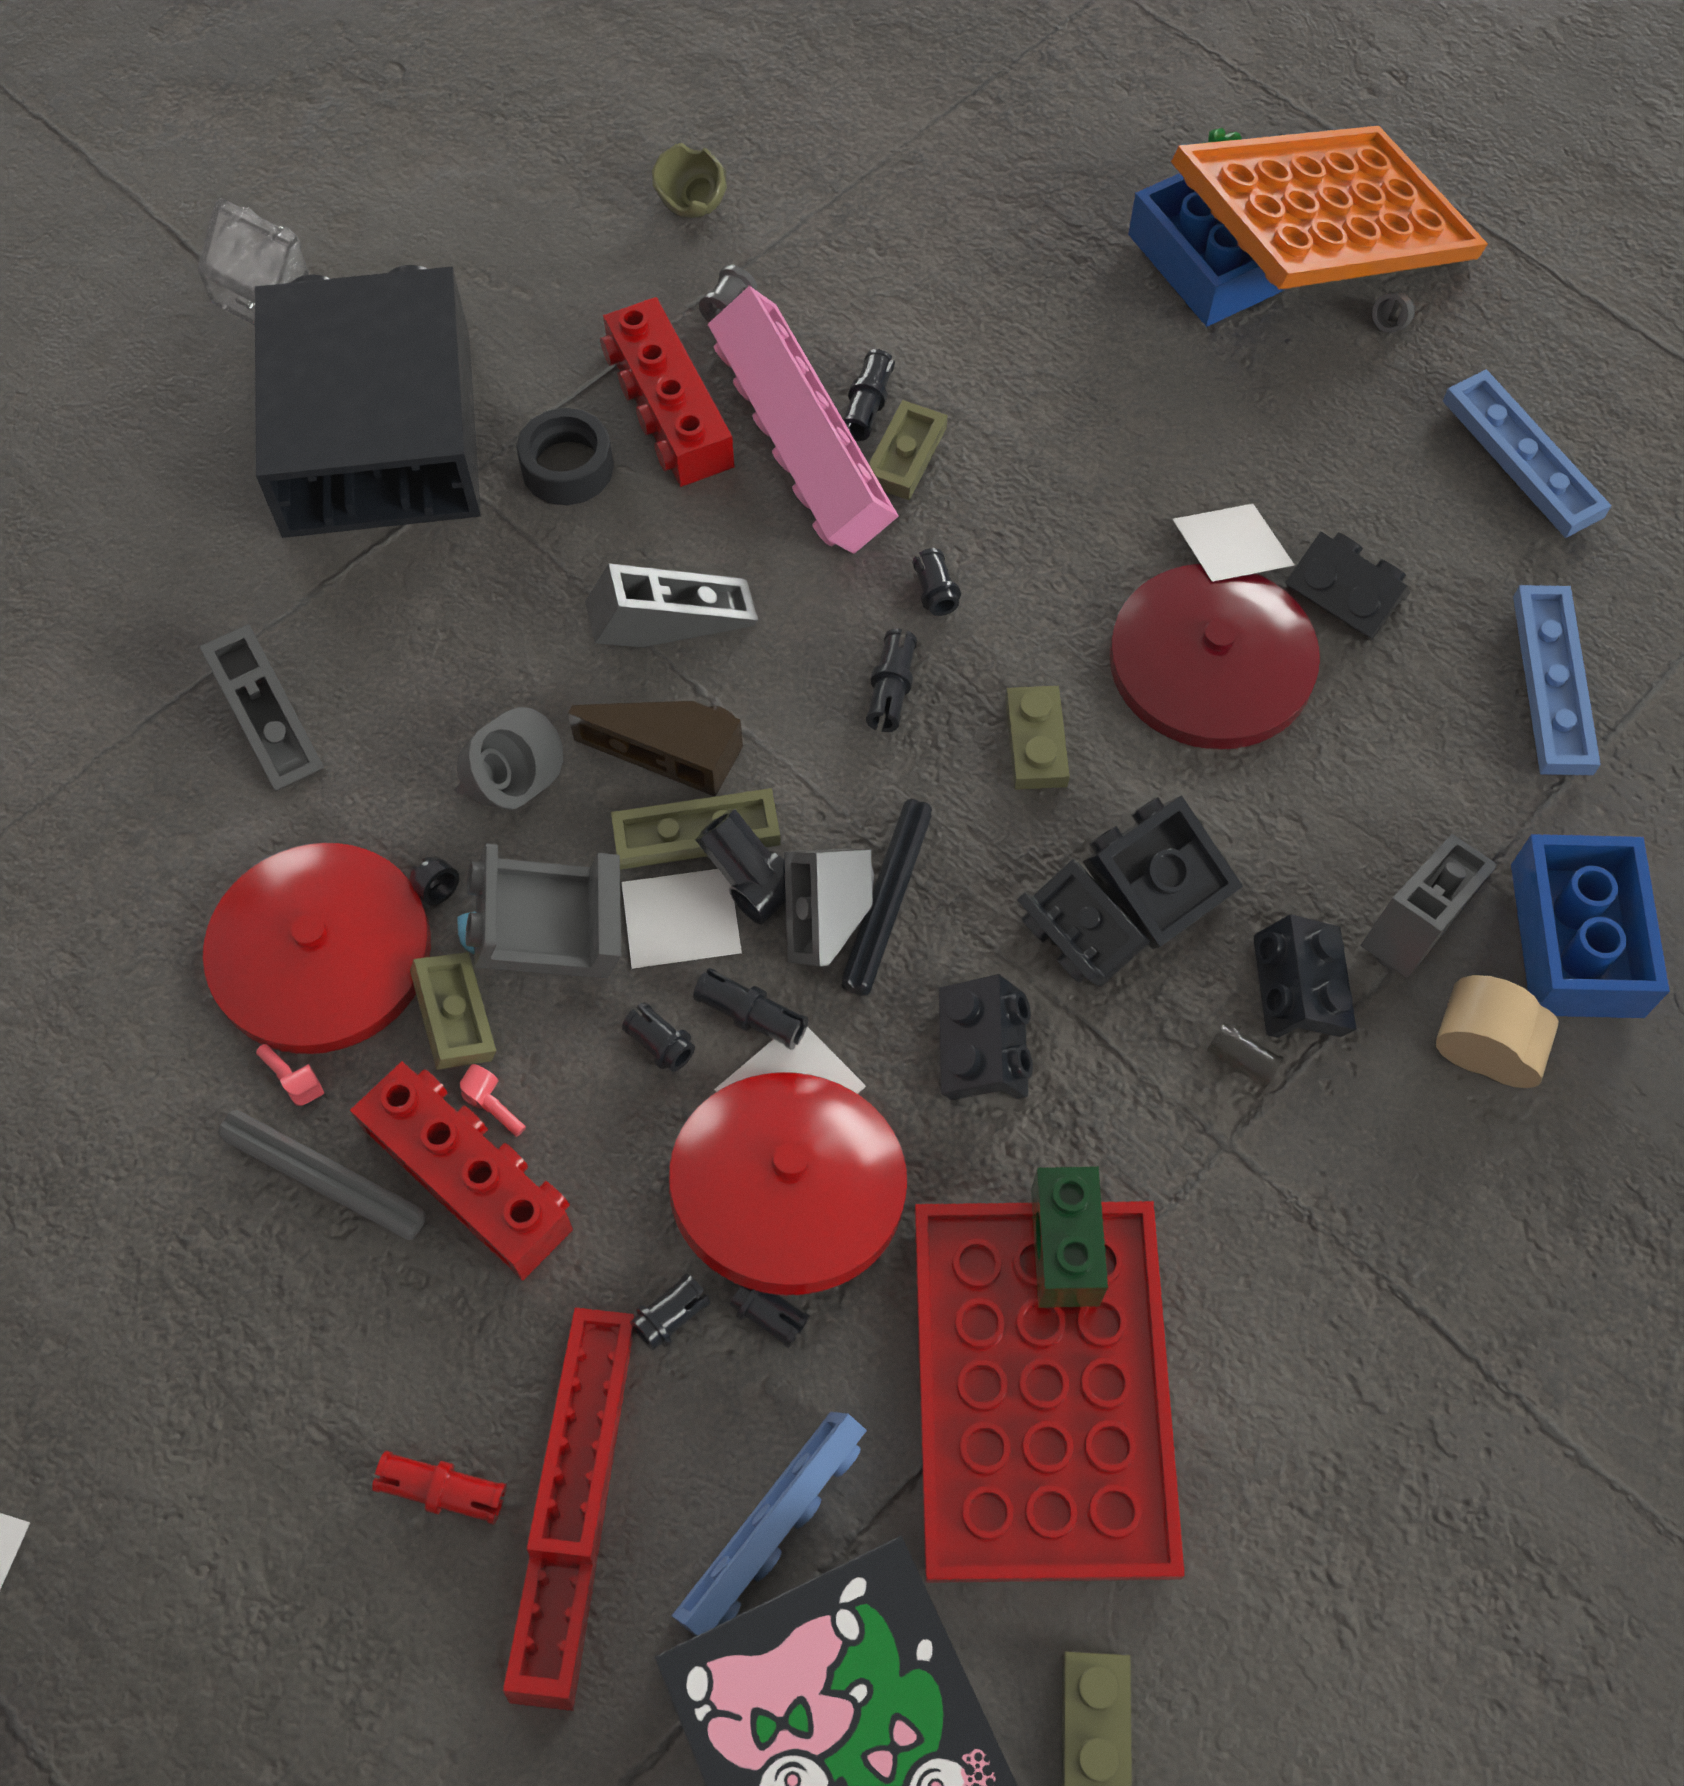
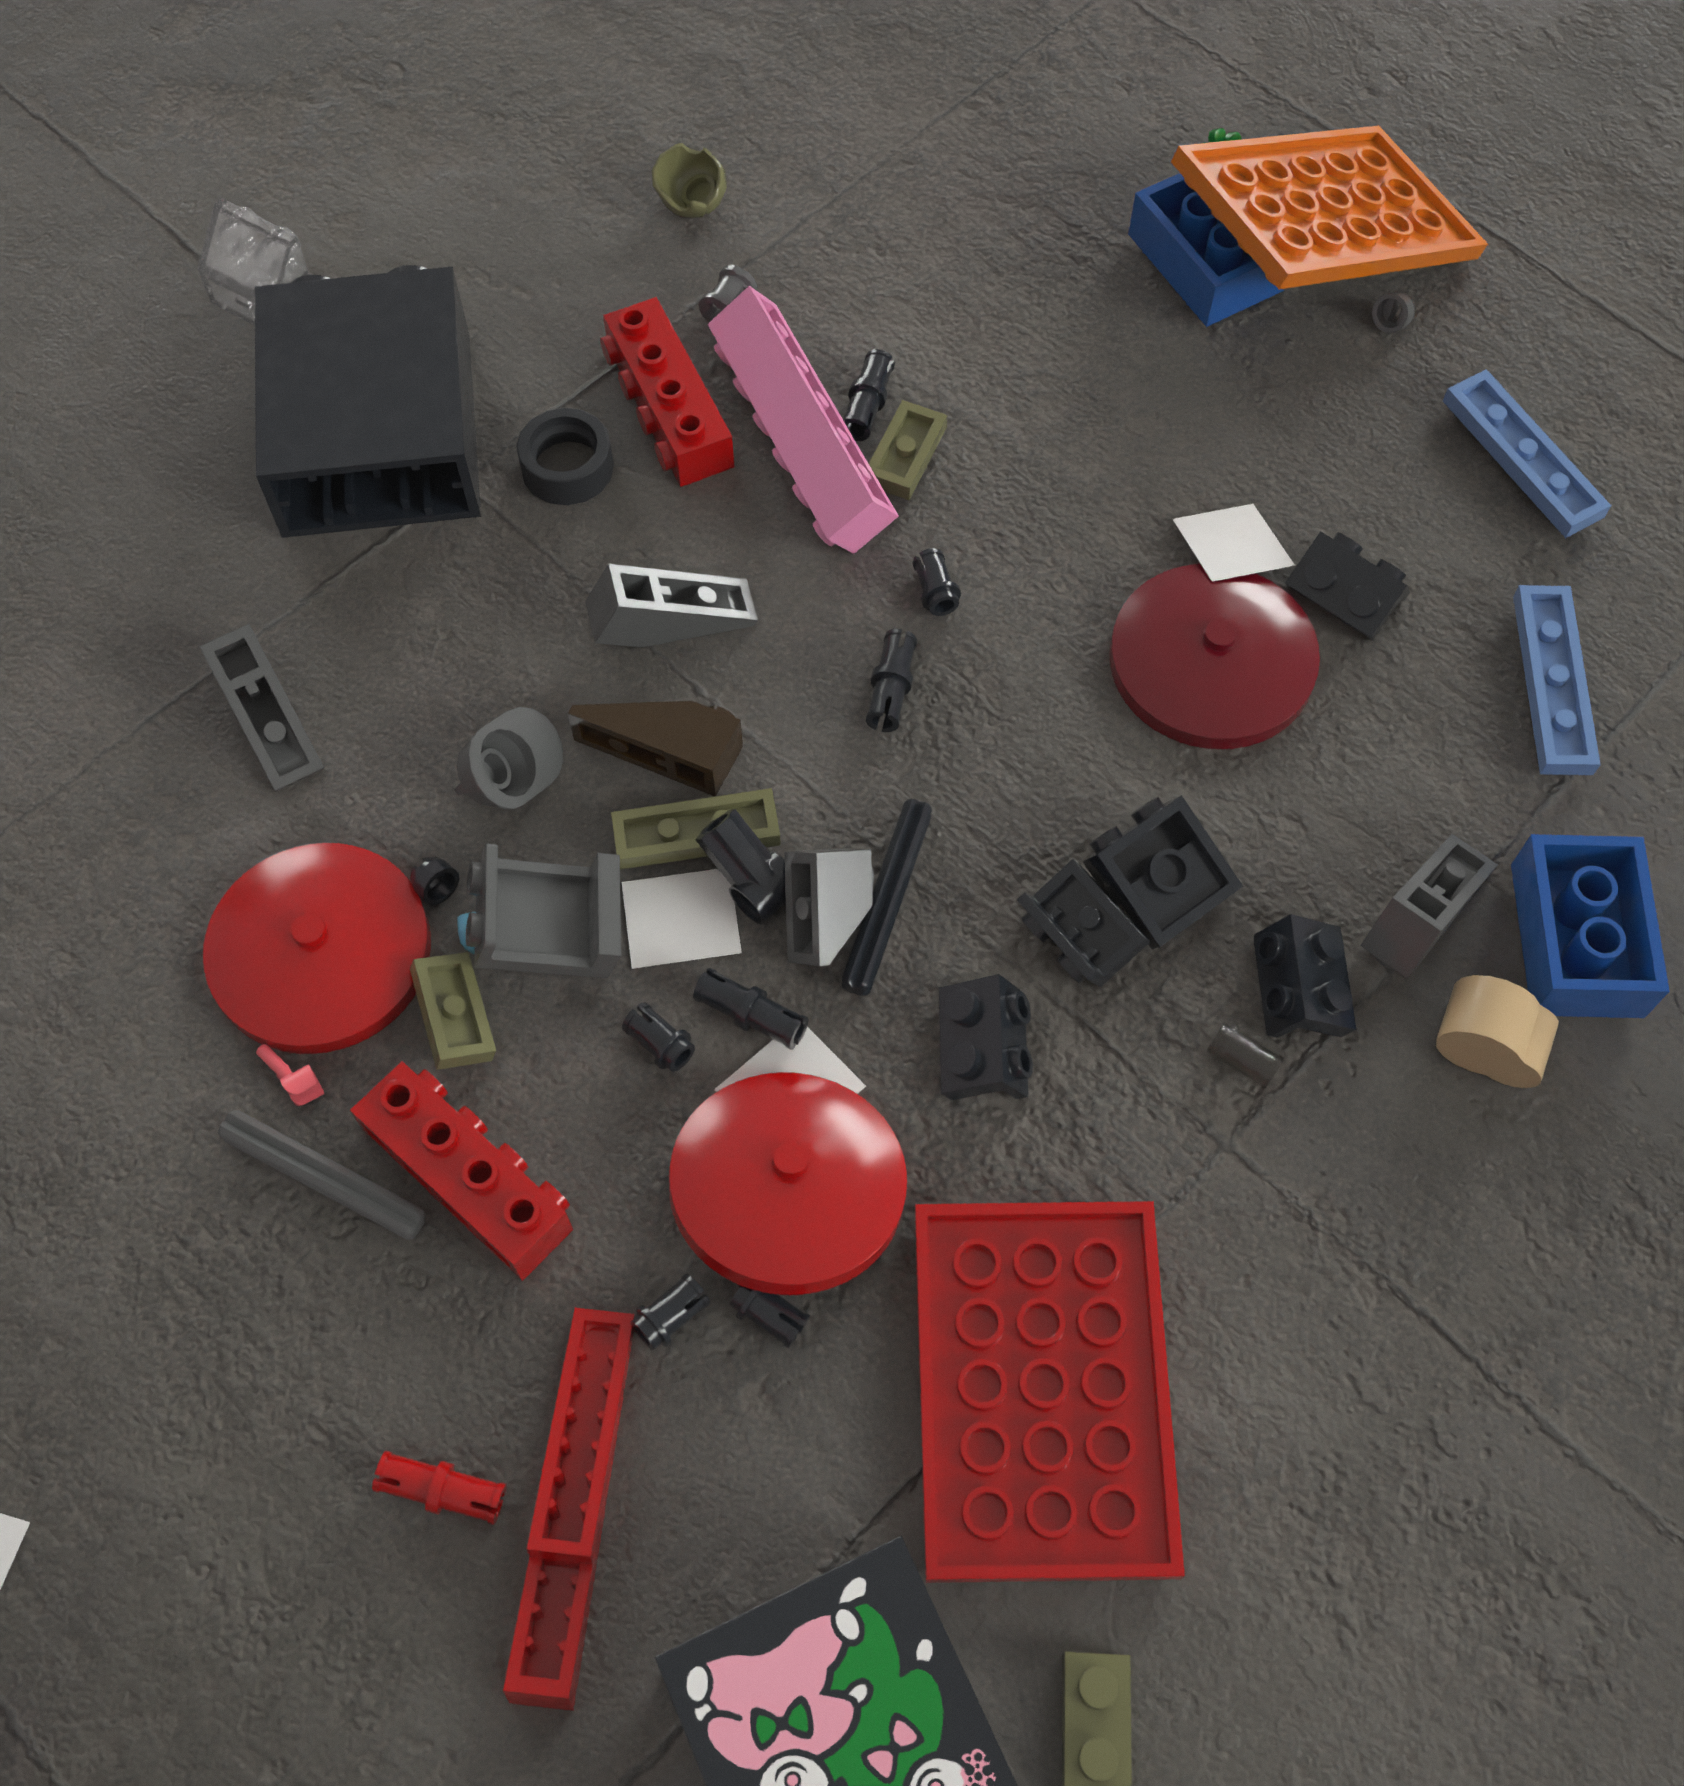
coral hand [460,1064,526,1137] -> none
medium blue plate [672,1411,867,1636] -> none
olive plate [1005,686,1070,790] -> none
dark green brick [1031,1166,1108,1308] -> none

